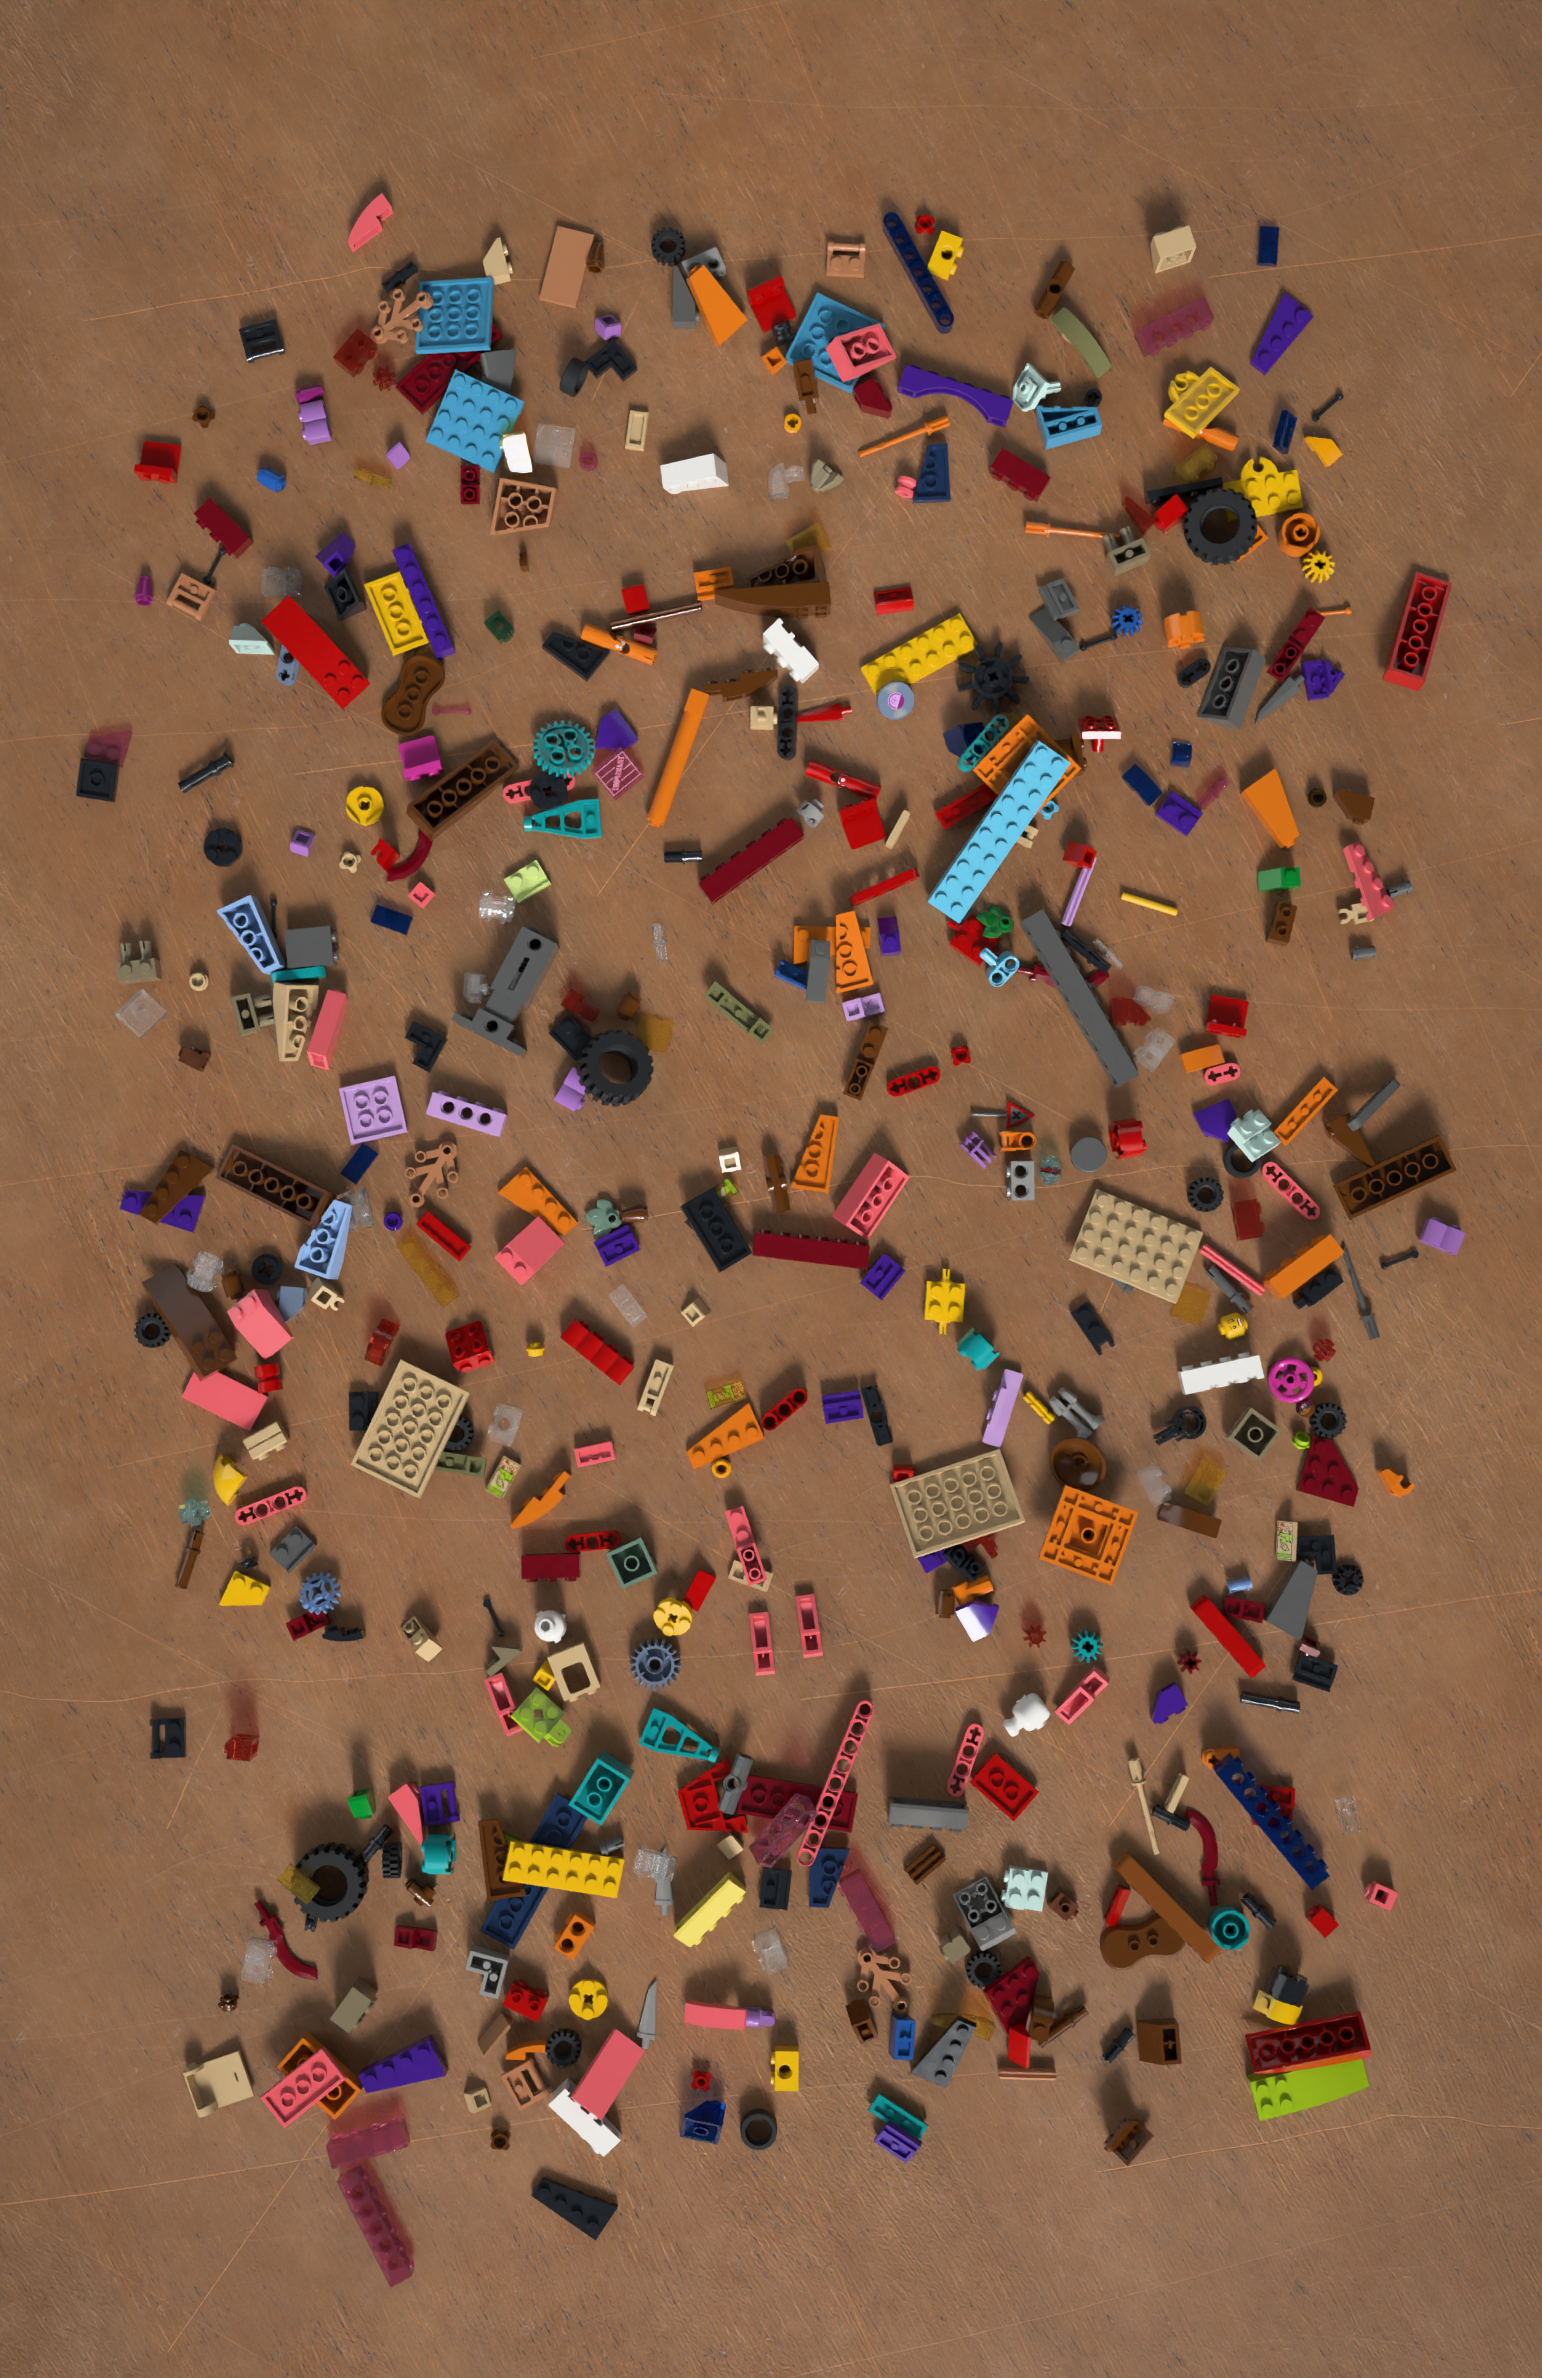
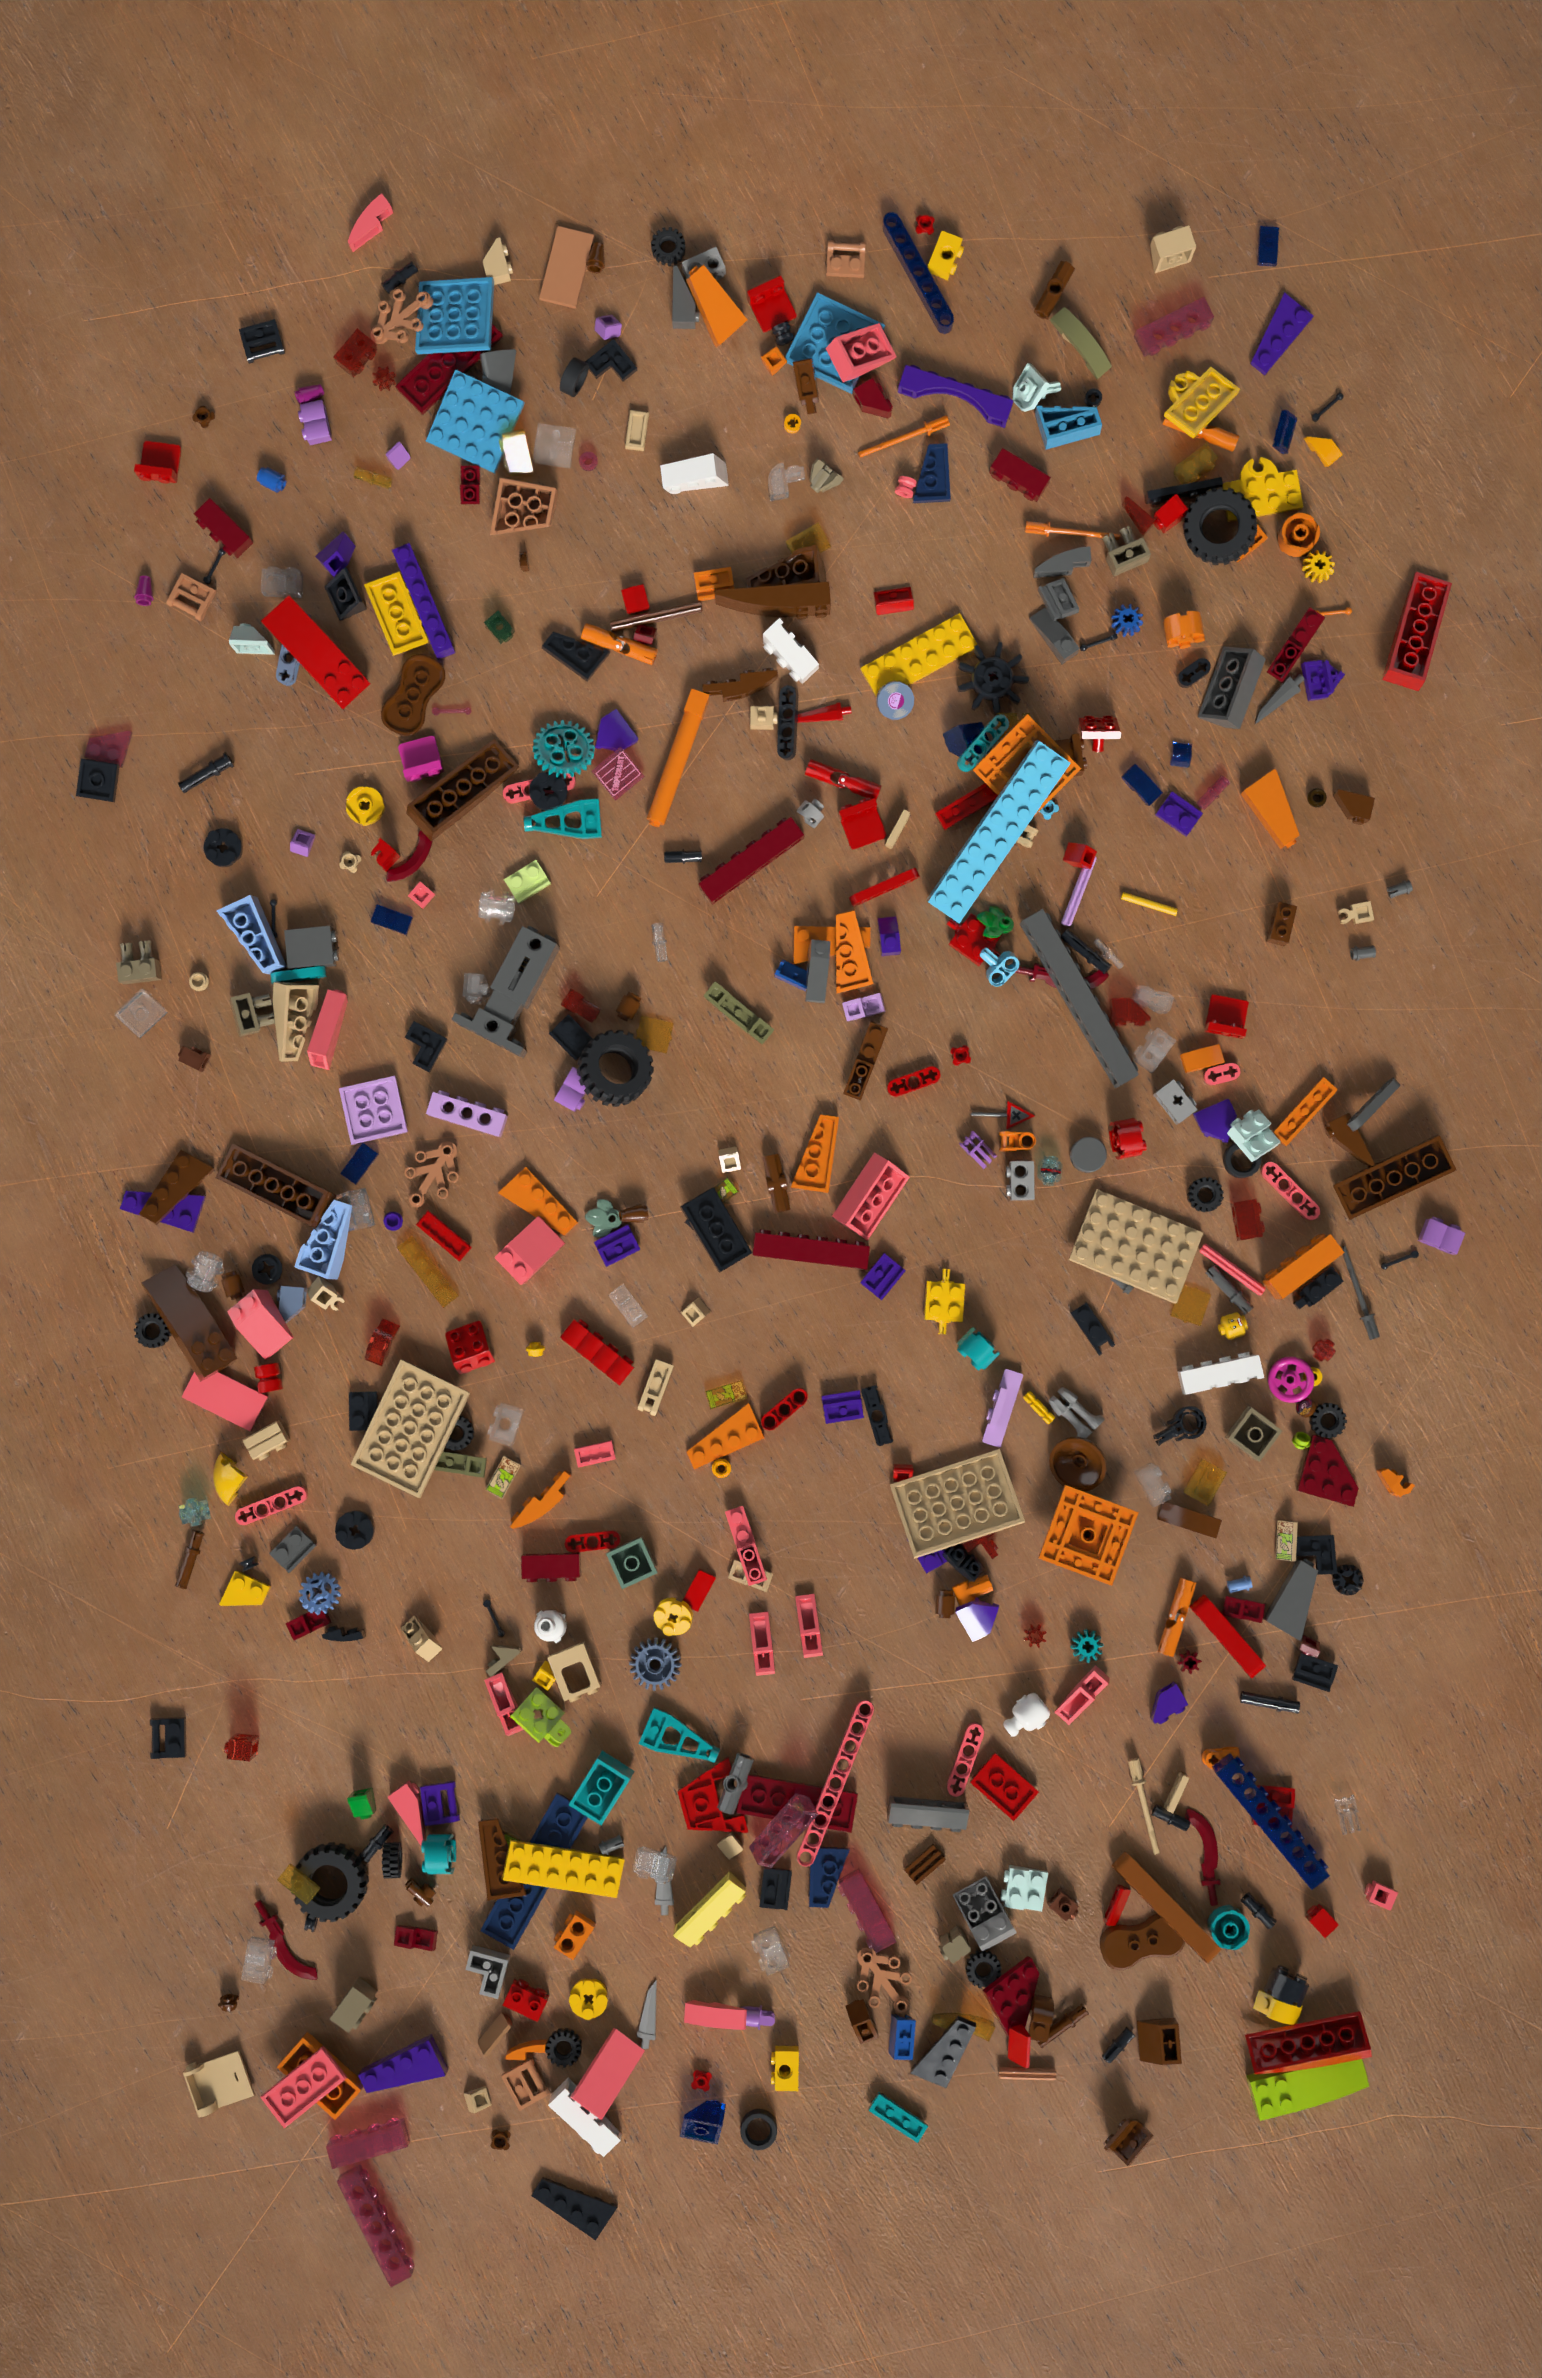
dark purple plate [874,2120,922,2163] -> none
green slope [1257,867,1301,892] -> none
coral wing [1343,841,1395,921] -> none
none -> black plate [335,1510,375,1550]
none -> dark grey slope [1033,546,1091,578]
none -> light grey brick [1153,1079,1197,1125]
none -> orange piece [1157,1577,1197,1657]

